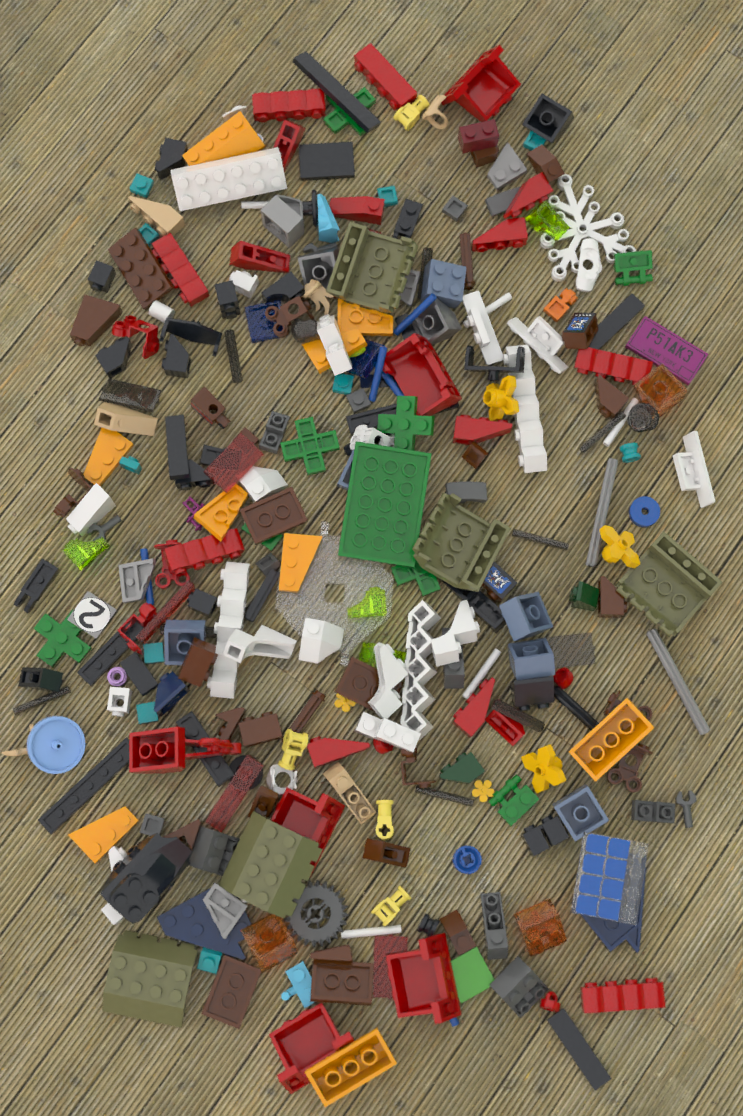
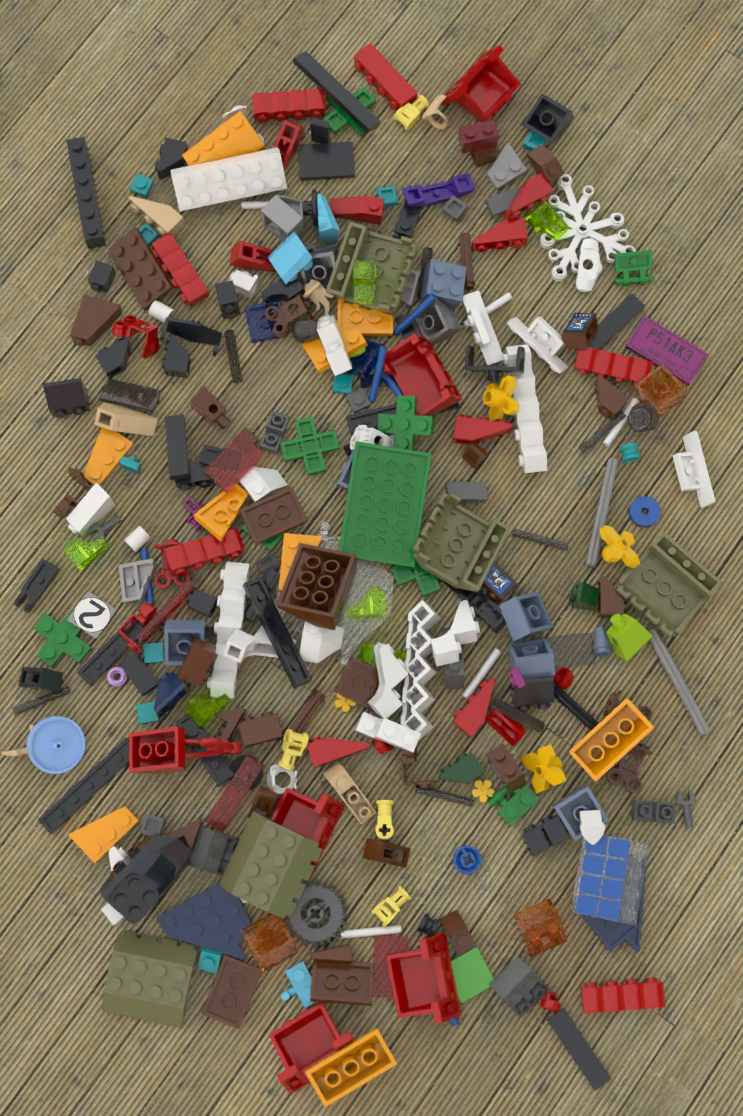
white brick [107,687,132,717] -> none
light grey wing [203,883,248,939] -> none
dark grey slope [480,892,508,960] -> none
orange plate [543,288,578,323] -> none
none -> black slope [43,378,90,418]
none -> black brick [66,137,106,249]
none -> white piece [124,526,151,552]
none -> clear neon green arch [184,692,230,728]
none -> black tile [243,577,312,689]
none -> medium azure slope [268,231,313,284]
none -> reddish brown slope [276,543,357,631]
none -> black tile [310,118,330,143]
none -> clear neon green arch [353,260,376,304]
none -> dark purple slope [402,173,475,207]
none -> reddish brown brick [486,744,526,794]
none -> magenta plate [508,667,526,690]
none -> white tile [580,810,605,845]
none -> sand blue cone [593,627,612,657]
none -> lime torso [606,614,653,662]

